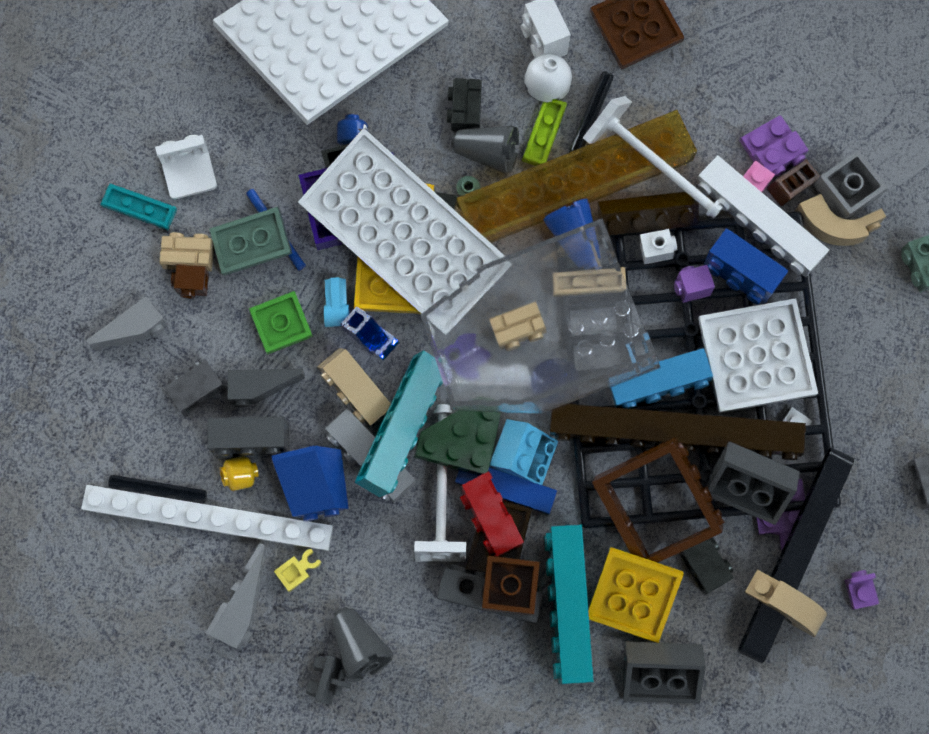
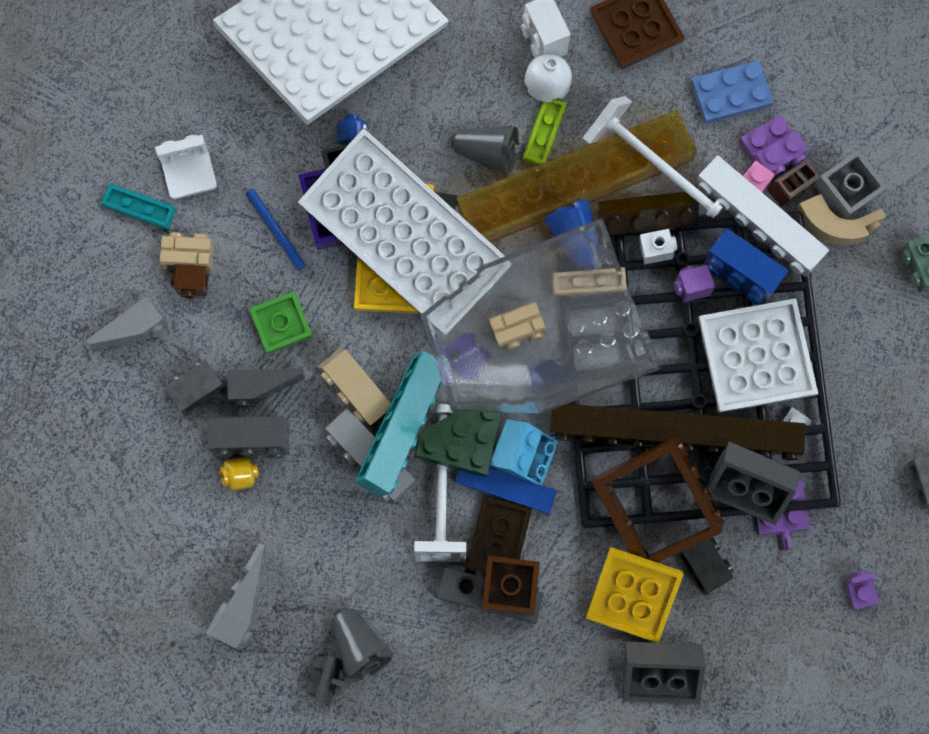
white plate [81,485,333,551] -> none
black axle [108,475,207,504] -> none
sand green plate [209,207,292,276] -> none
blue slope [272,446,349,521] -> none
light yellow plate [274,549,322,592] -> none
medium azure piece [324,277,350,327] -> none
clear blue brick [341,306,400,361] -> none
pearl dark grey brick [447,78,482,132] -> none
sand green plate [456,176,480,200] -> none
red wedge [459,471,524,557] -> none
teal brick [544,525,594,684] -> none
black axle [569,71,614,157] -> none
dark azure brick [608,348,713,409] -> none
black beam [738,447,855,664] -> none
tan arch [745,569,827,638] -> none
none -> medium blue plate [691,61,774,124]

